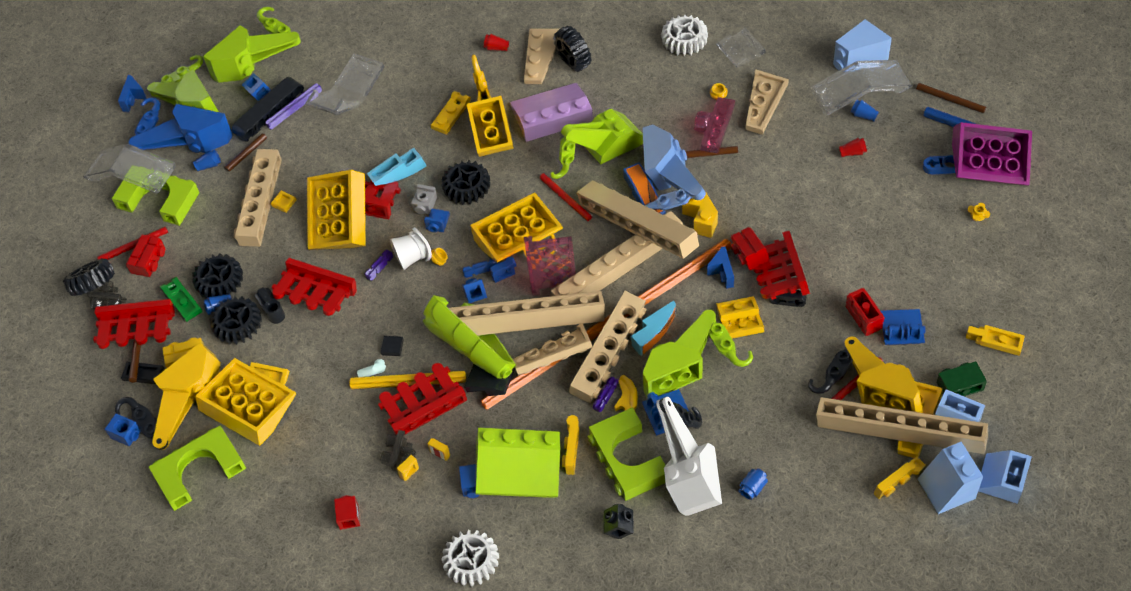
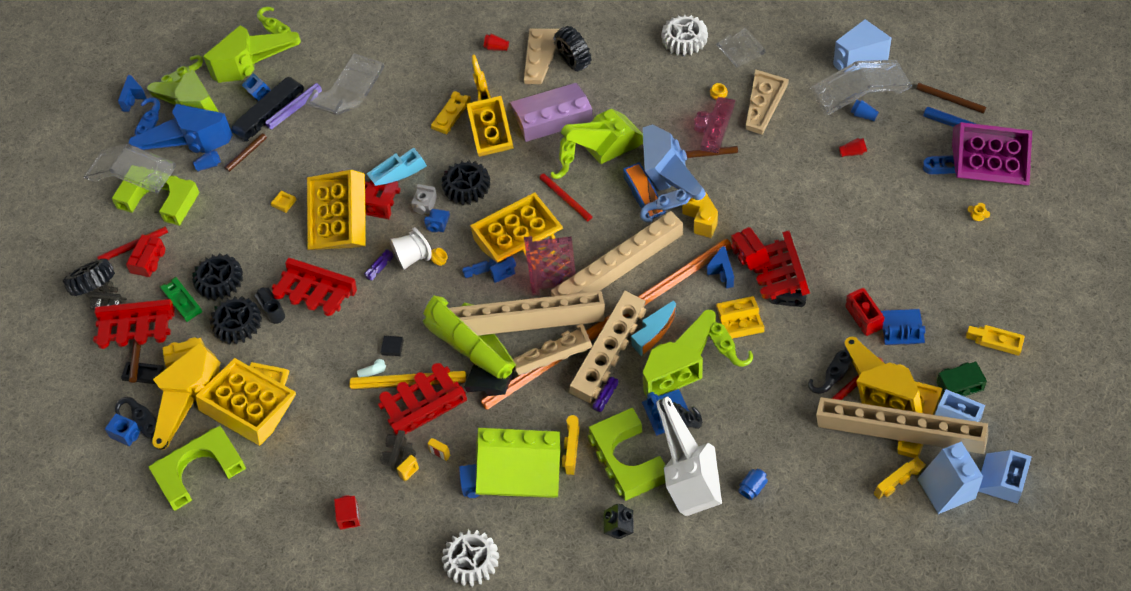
blue cone [203,294,232,315] -> none
tan brick [234,149,282,247] -> none
blue brick [462,278,487,303] -> none
tan brick [577,180,699,259] -> none
yellow piece [614,375,638,411] -> none

